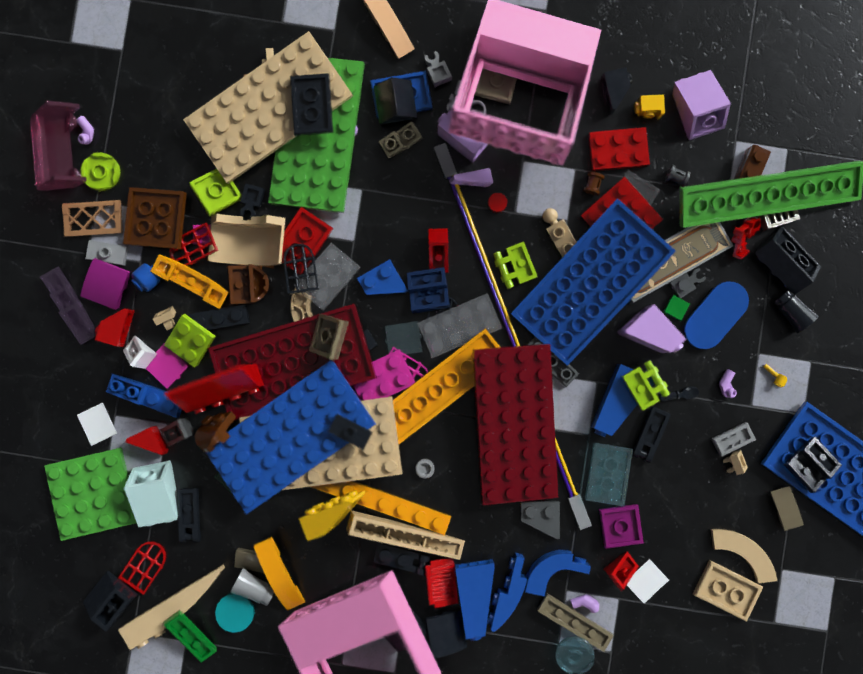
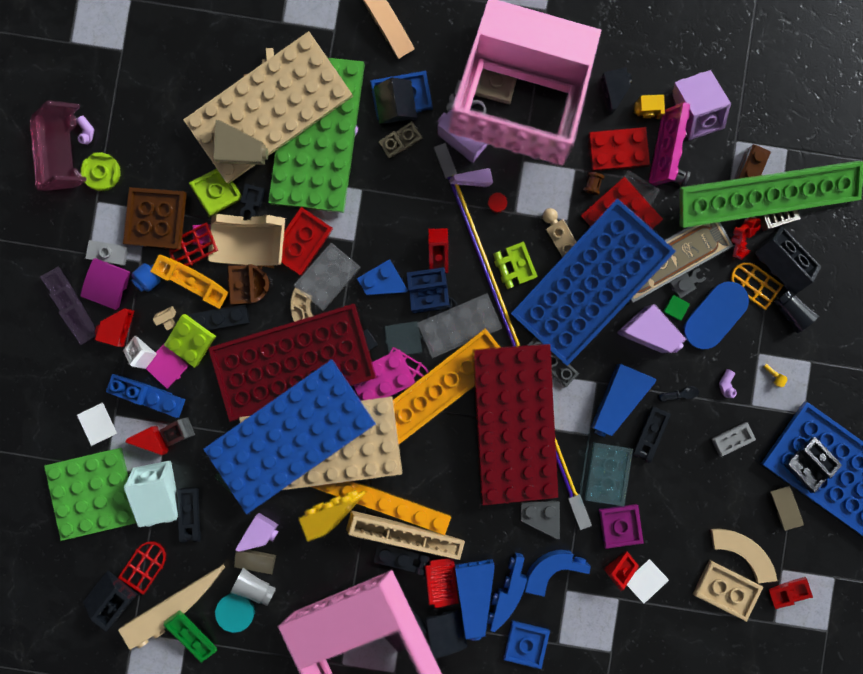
medium nougat window [62,200,123,237] -> none
red slope [165,364,264,414] -> none
reddish brown slope [195,411,236,453] -> none
light orange slope [254,537,305,610] -> none
black window [283,244,319,295] -> none
black tile [290,73,334,136] -> none
dark tan slope [309,314,349,360] -> none
black plate [328,414,373,450] -> none
light grey tile [415,459,435,479] -> none
light grey plate [425,51,452,87] -> none
dark tan plate [537,593,614,652] -> none
clear light blue tile [556,636,595,674] -> none
lavender arm [570,594,599,613] -> none
lime plate [621,360,670,411] -> none
tan tile [723,450,748,475] -> none
none -> dark tan slope [214,120,268,165]
none -> lavender slope [235,513,279,552]
none -> blue tile [503,621,550,669]
none -> dark pink plate [648,102,690,186]
none -> light orange window [731,263,784,310]
none -> red slope [769,577,813,609]

